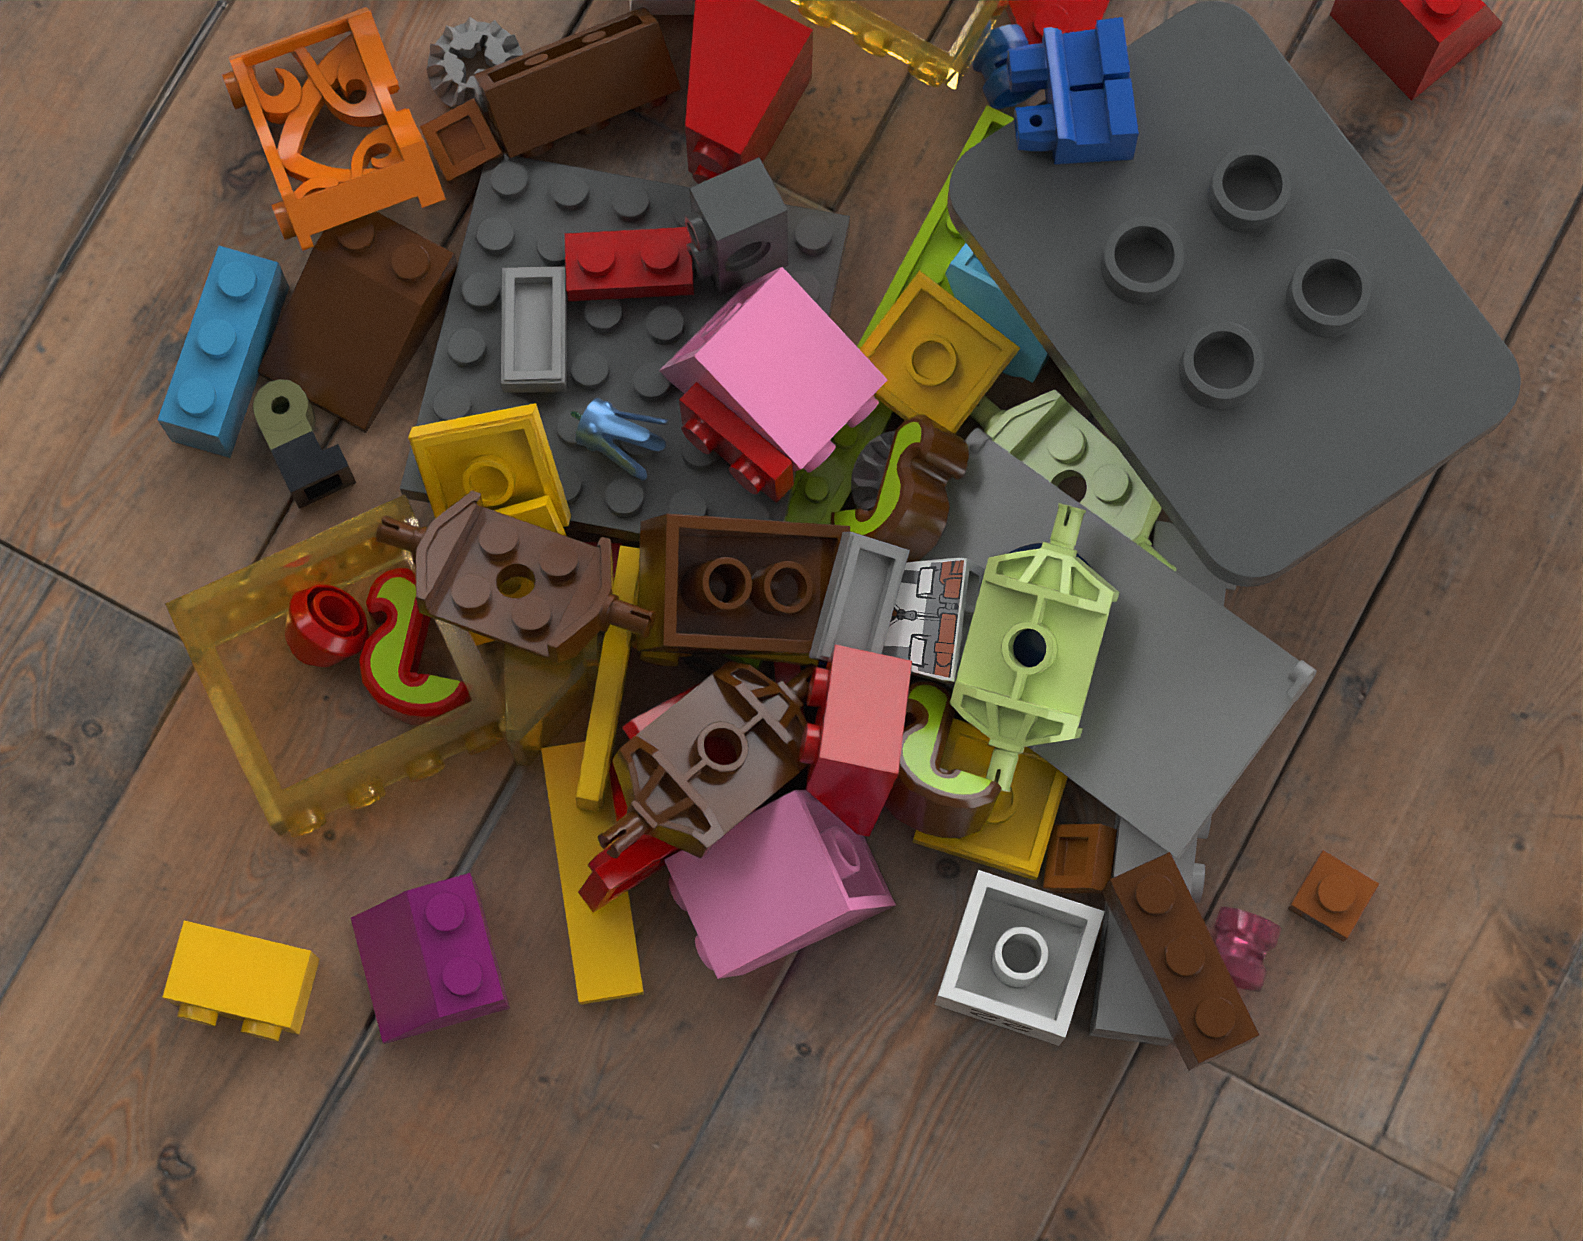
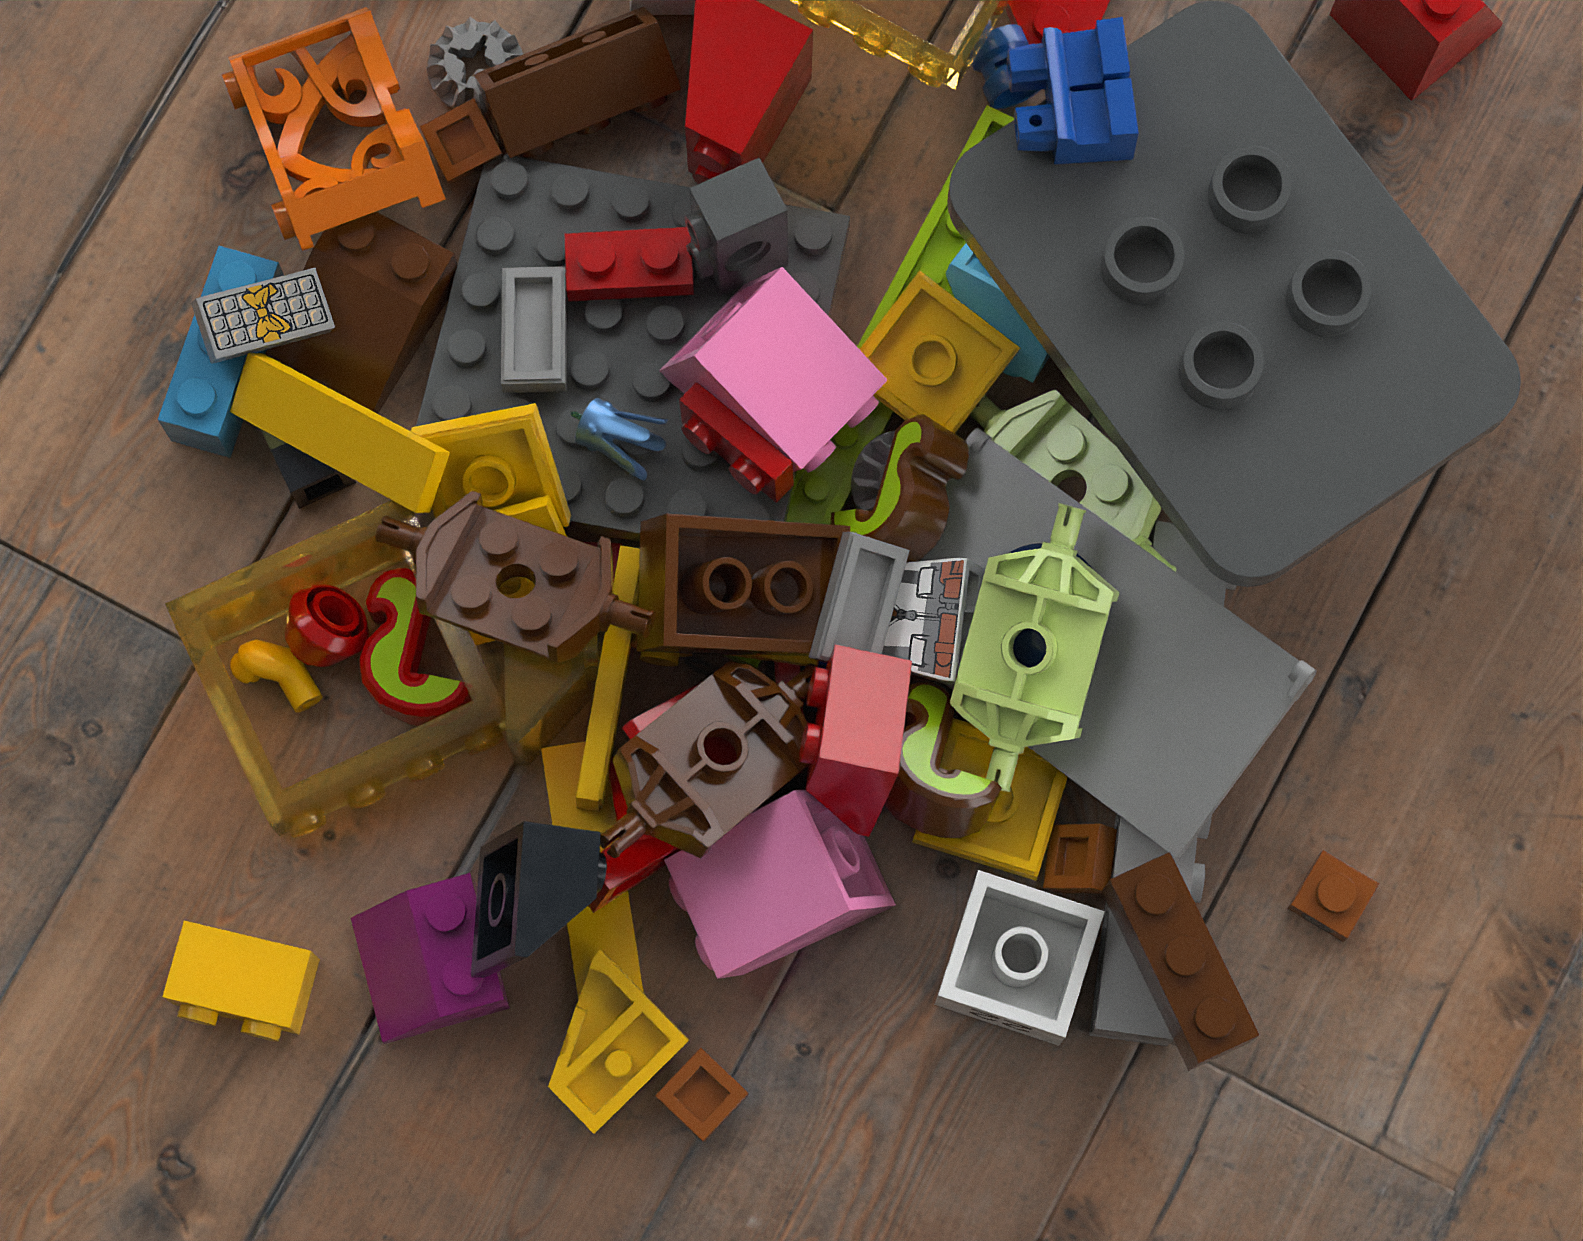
clear pink wheel [1213,907,1282,992] -> none
none -> light grey tile [191,268,335,364]
none -> yellow tile [230,353,450,513]
none -> yellow arm [230,639,323,713]
none -> black slope [471,821,607,978]
none -> yellow wing [548,949,689,1134]
none -> dark orange plate [655,1048,749,1143]

